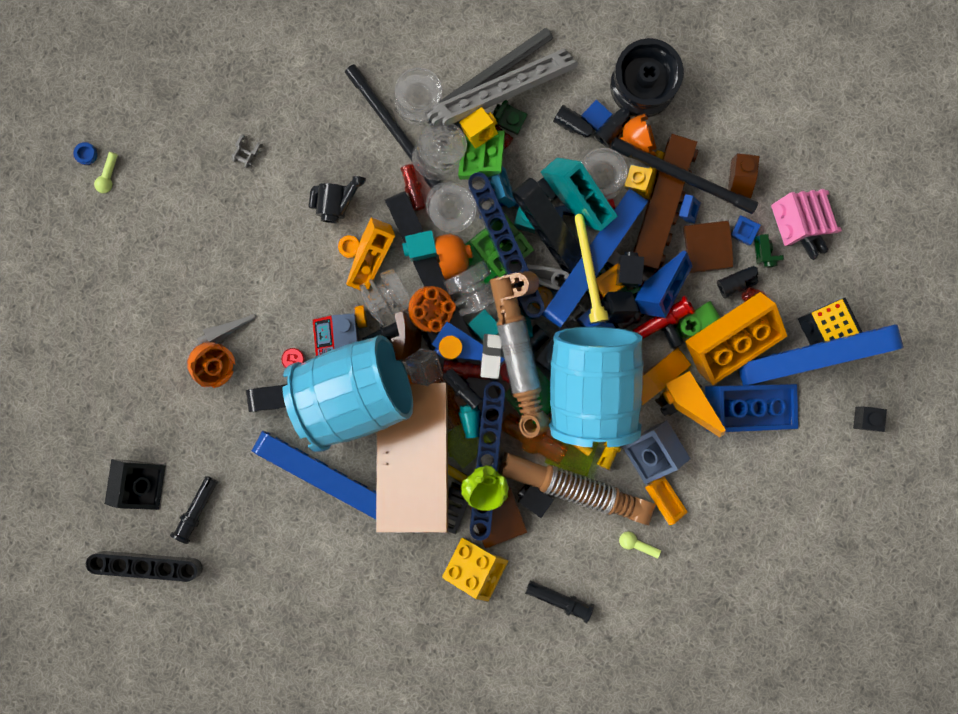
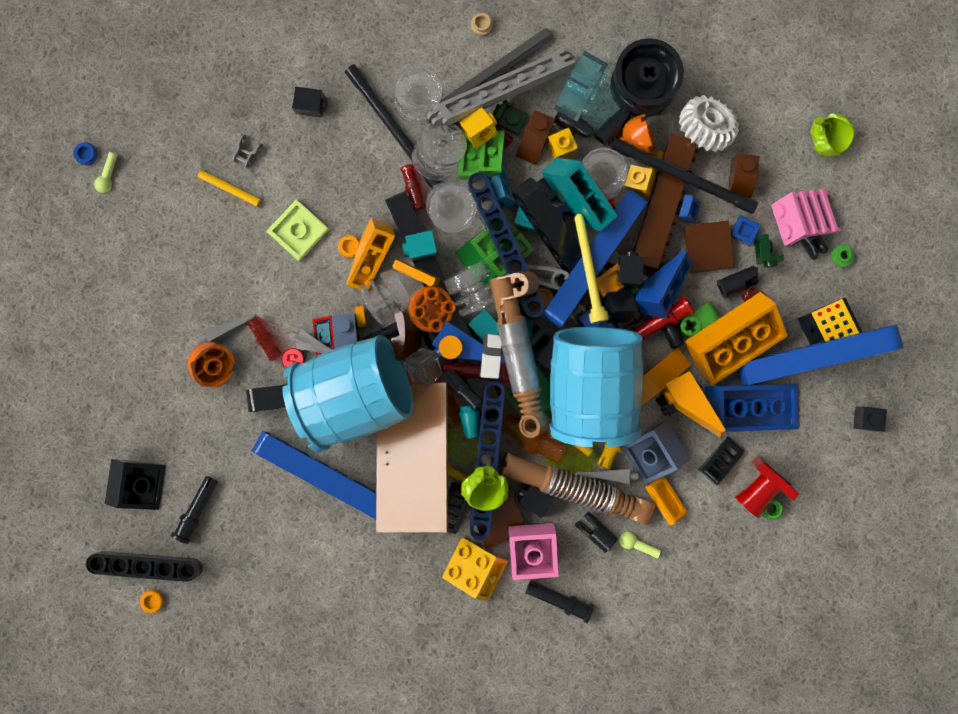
black piece [309,176,366,223] -> none
orange cylinder [435,234,473,280] -> none
blue tile [582,100,612,131] -> none
none -> light orange tile [140,589,164,613]
none -> yellow bar [198,170,261,207]
none -> clear red pin [247,316,282,362]
none -> yellowish green tile [266,199,330,262]
none -> light grey piece [289,328,332,354]
none -> black brick [292,87,328,118]
none -> light orange tile [392,260,441,287]
none -> tan plate [471,13,493,36]
none -> bright pink brick [508,523,559,580]
none -> reddish brown slope [516,110,555,165]
none -> yellow brick [547,128,578,159]
none -> clear light blue brick [554,51,608,122]
none -> black hinge [575,511,618,553]
none -> light grey piece [576,468,638,484]
none -> white gear [679,95,740,152]
none -> black slope [698,437,745,486]
none -> red plant [735,455,799,518]
none -> bright green plate [762,498,783,520]
none -> lime hair [810,113,855,157]
none -> bright green plate [831,245,855,267]

